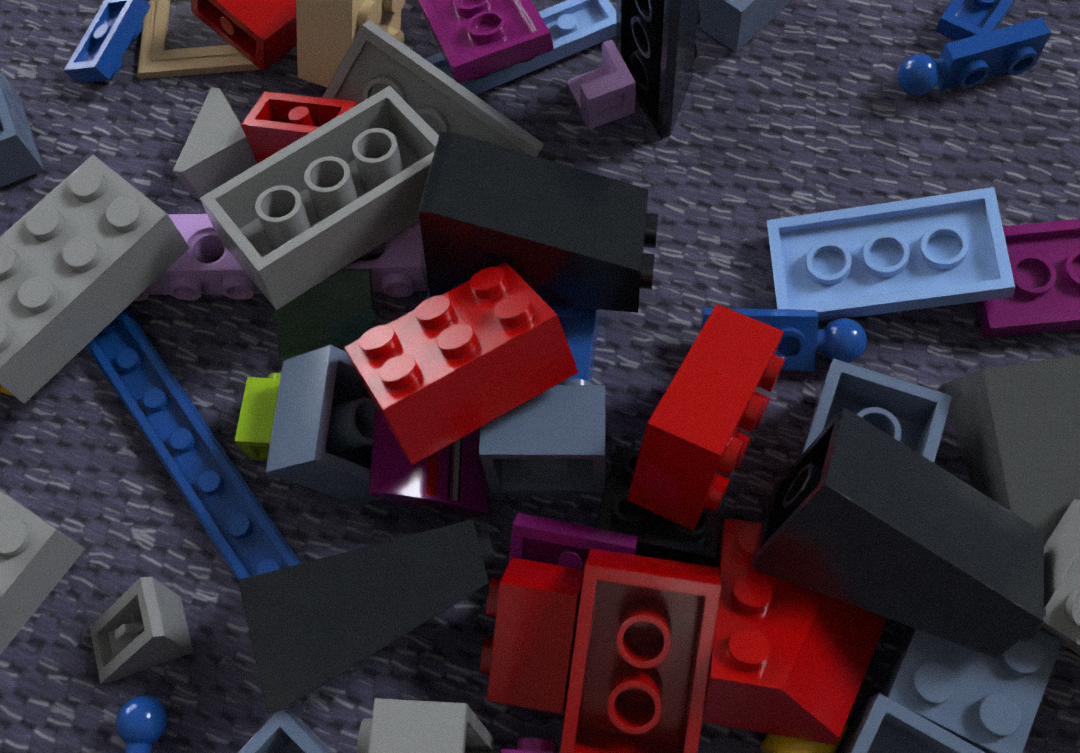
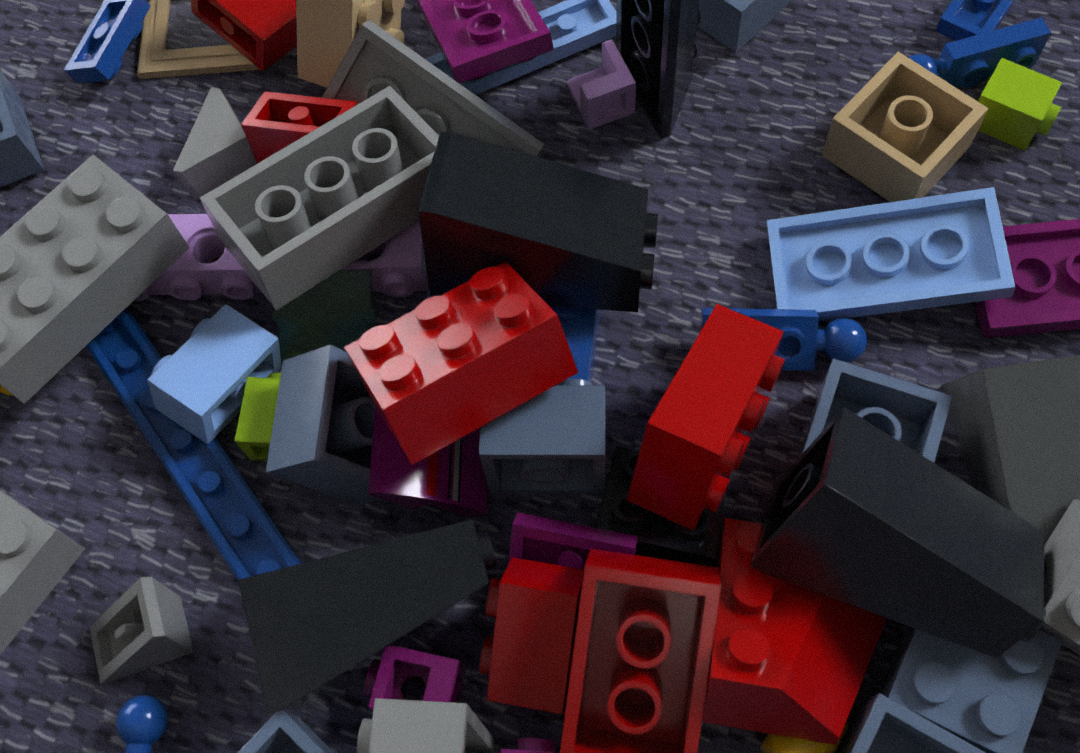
none -> light blue brick [147,304,282,444]
none -> magenta brick [364,645,466,711]
none -> tan brick [822,52,989,202]
none -> lime brick [978,58,1062,151]

